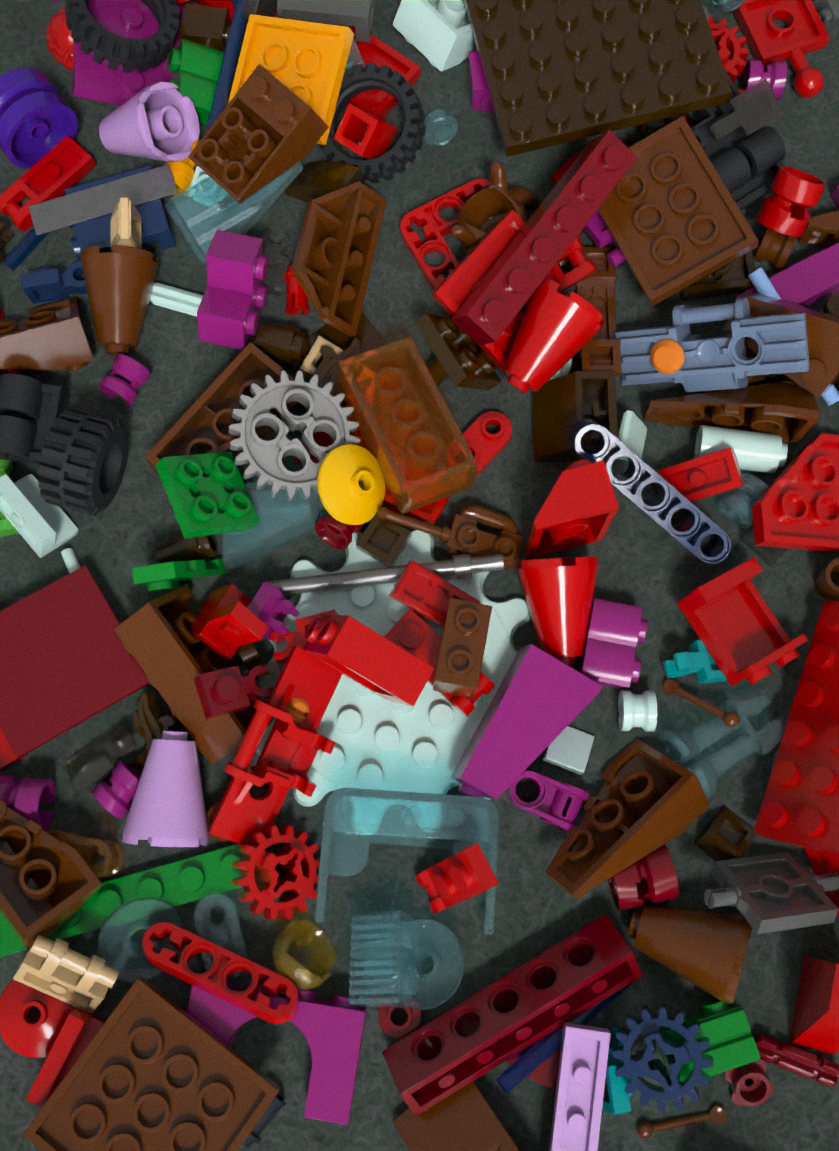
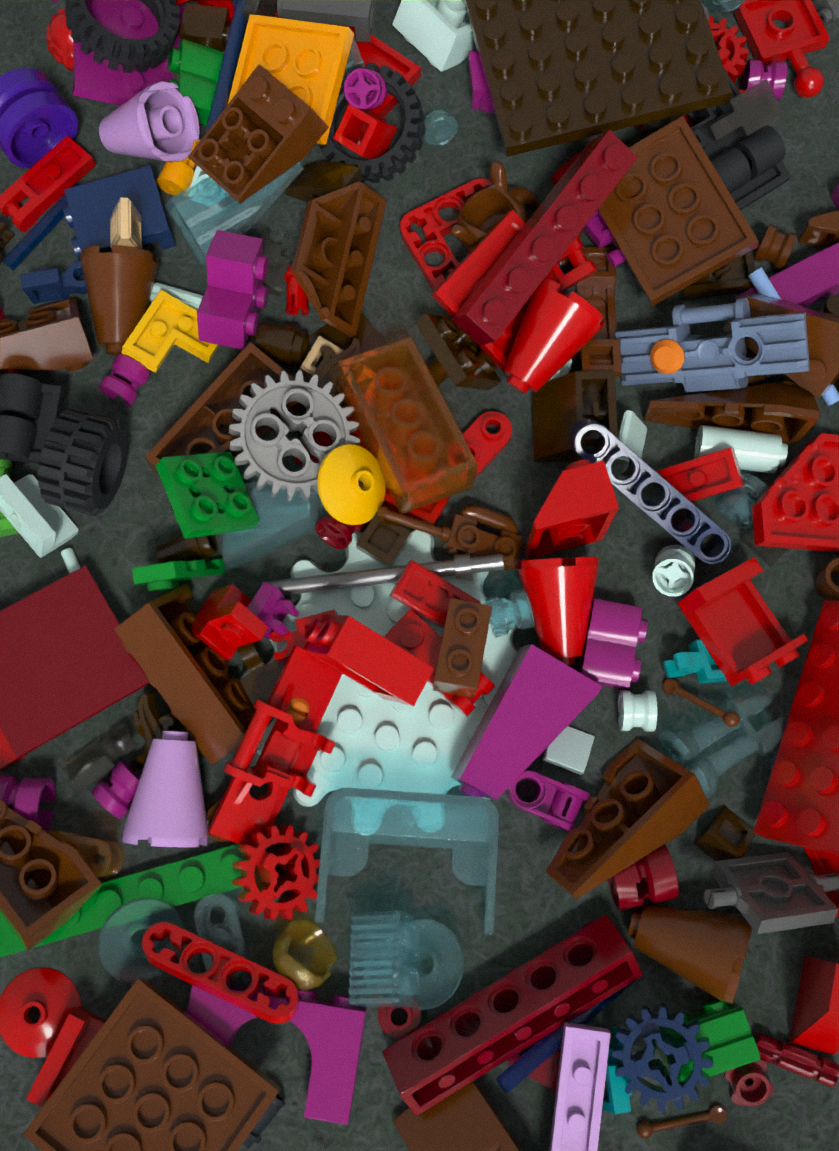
tan plate [13,934,119,1014] -> none
flat silver sticker [29,164,178,235] -> none
dark red plate [194,666,273,720] -> none
red plate [415,842,499,914] -> none
red wheel [756,166,827,237] -> none
none -> yellow plate [122,290,220,373]
none -> magenta wheel [344,68,387,109]
none -> clear light blue wheel [484,588,535,638]
none -> light aqua wheel [653,545,695,596]

